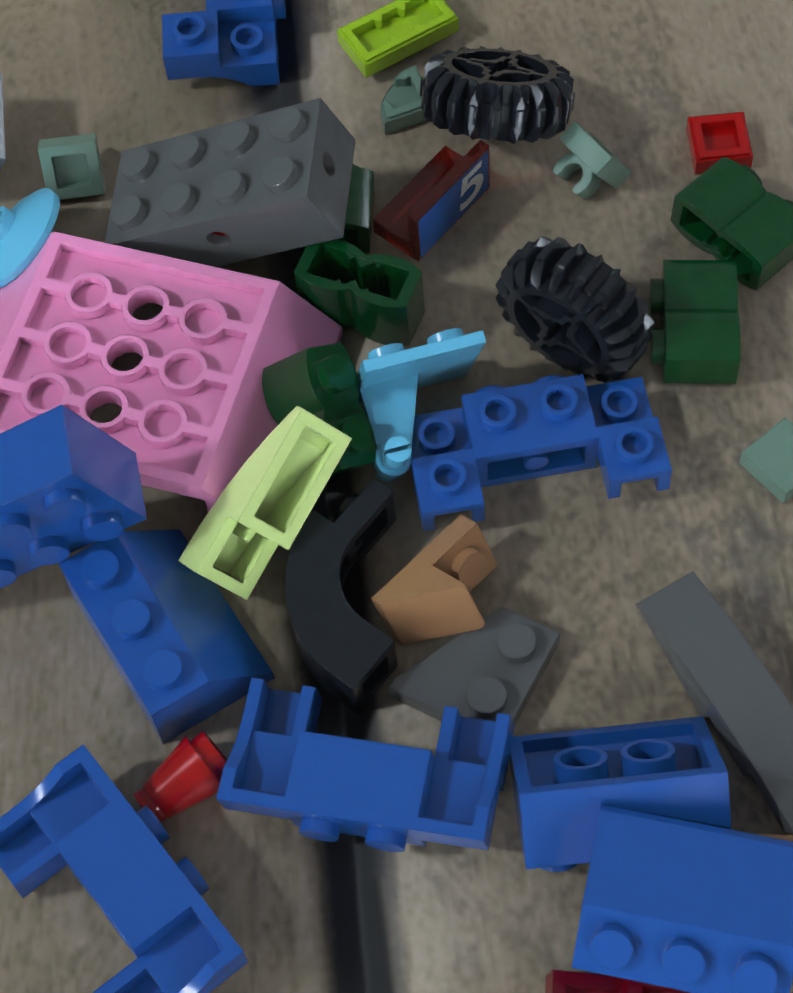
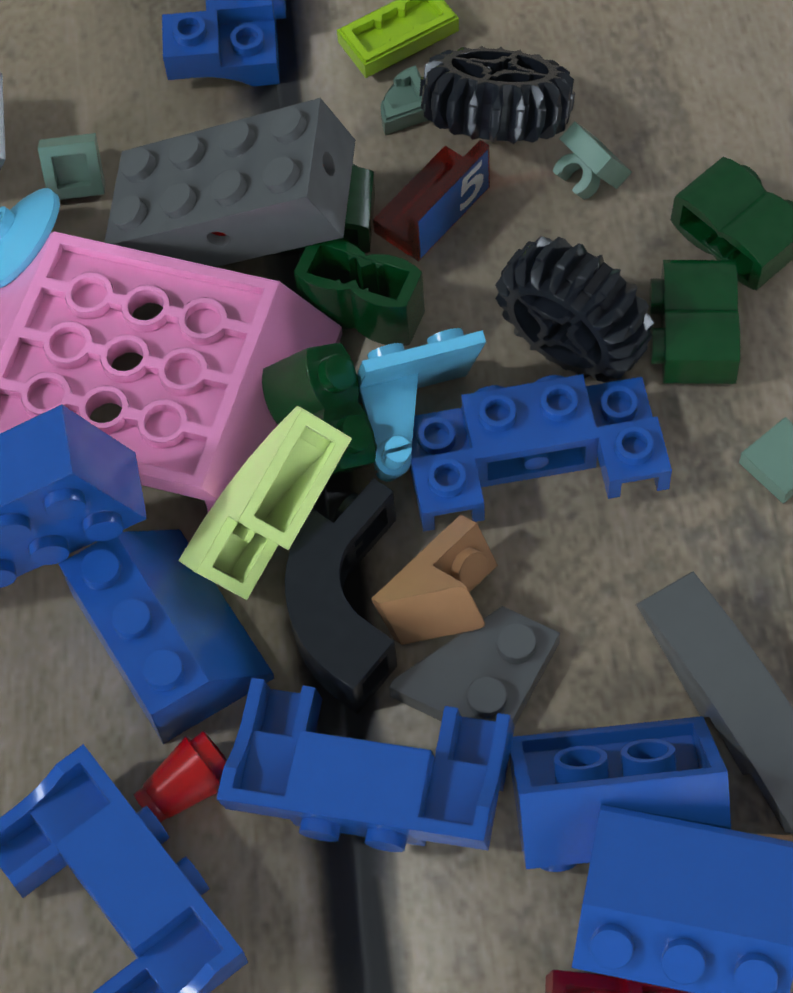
red tile [686,112,753,175] -> none

